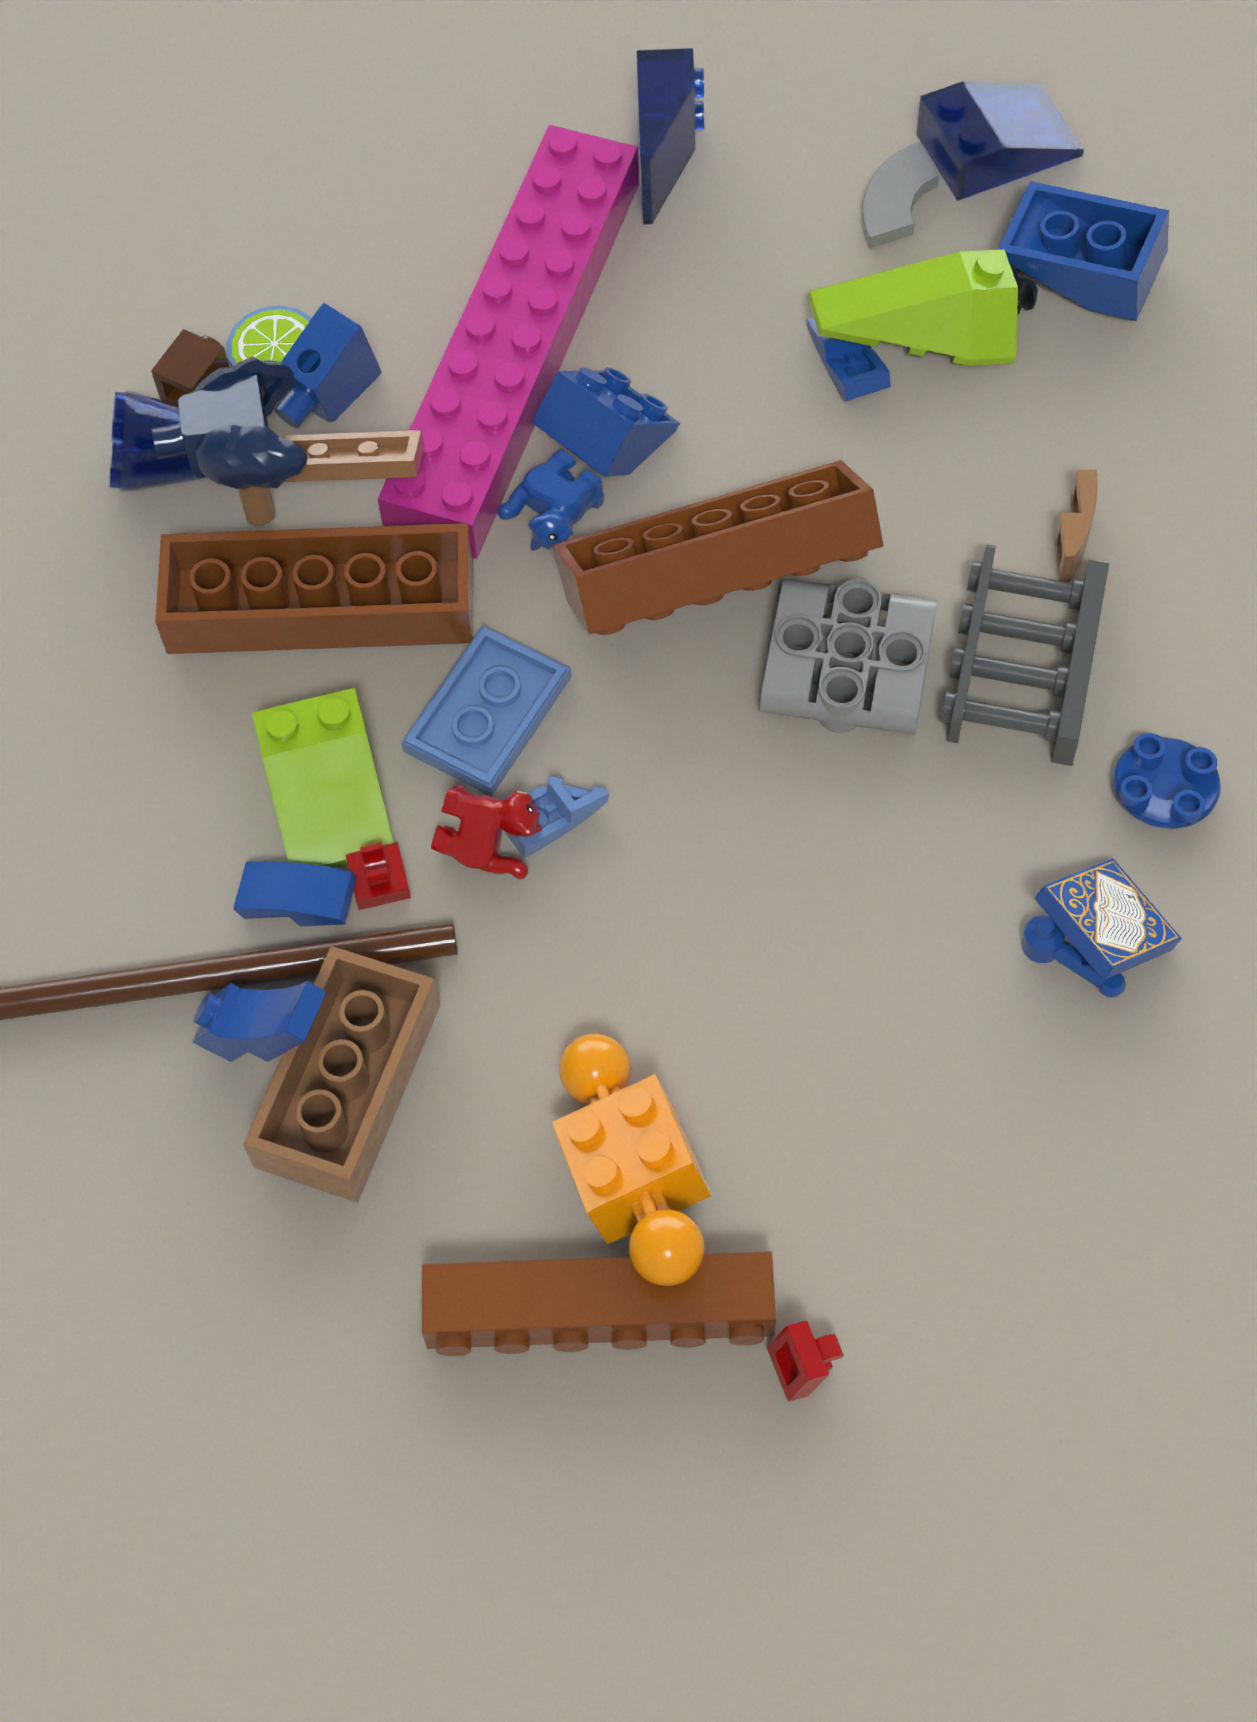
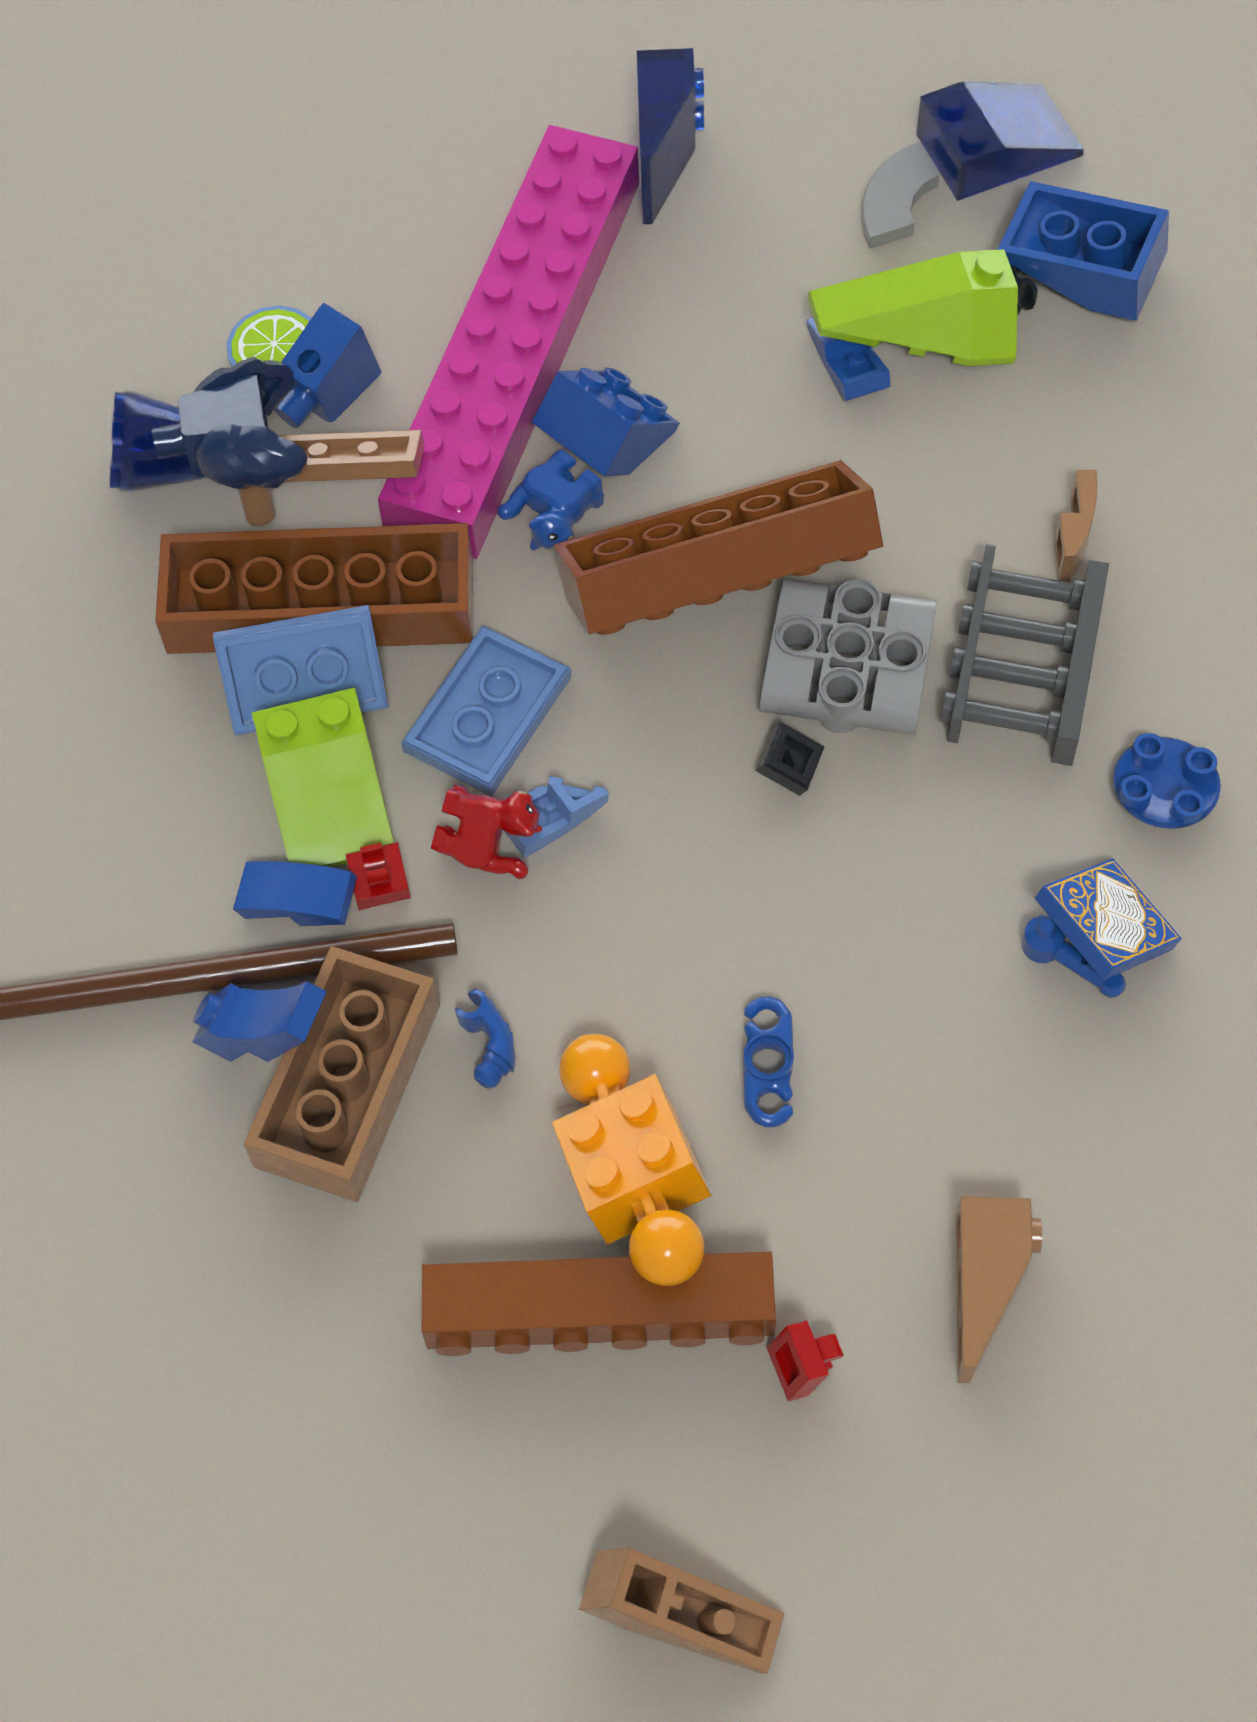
reddish brown brick [151,329,230,408] -> none
none -> medium blue tile [213,605,388,736]
none -> blue piece [455,989,516,1089]
none -> medium nougat slope [579,1547,784,1674]
none -> blue piece [743,996,794,1127]
none -> black tile [755,722,824,796]
none -> medium nougat slope [956,1196,1042,1383]

